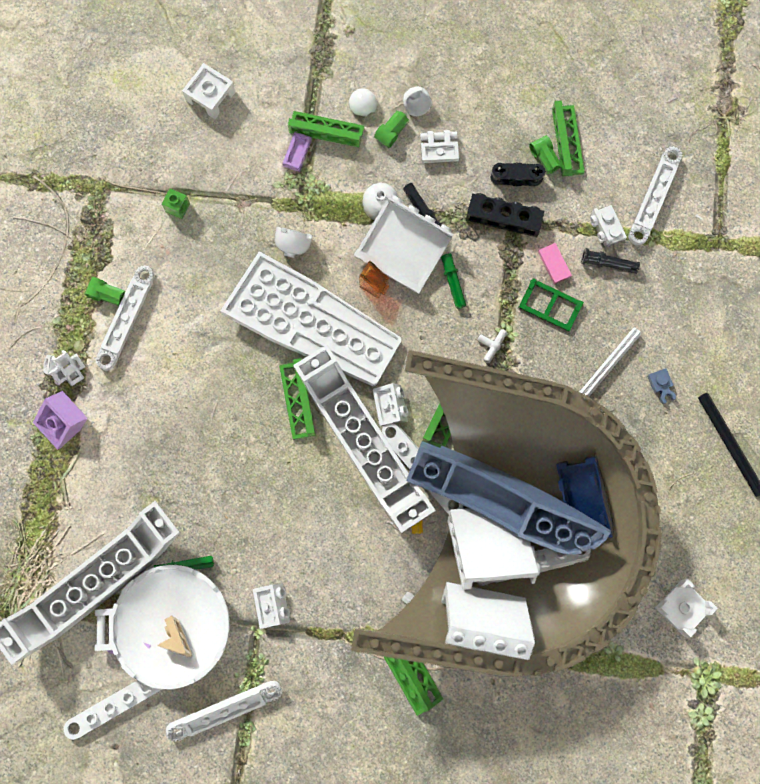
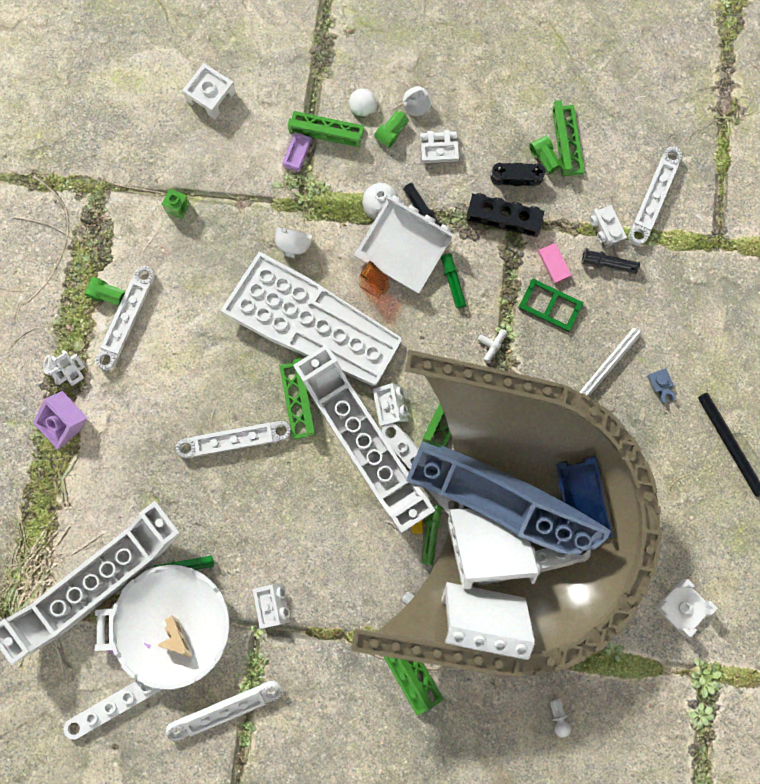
none -> white plate [176,421,291,459]
none -> bright green pin [421,505,444,565]
none -> white axle [550,698,571,738]

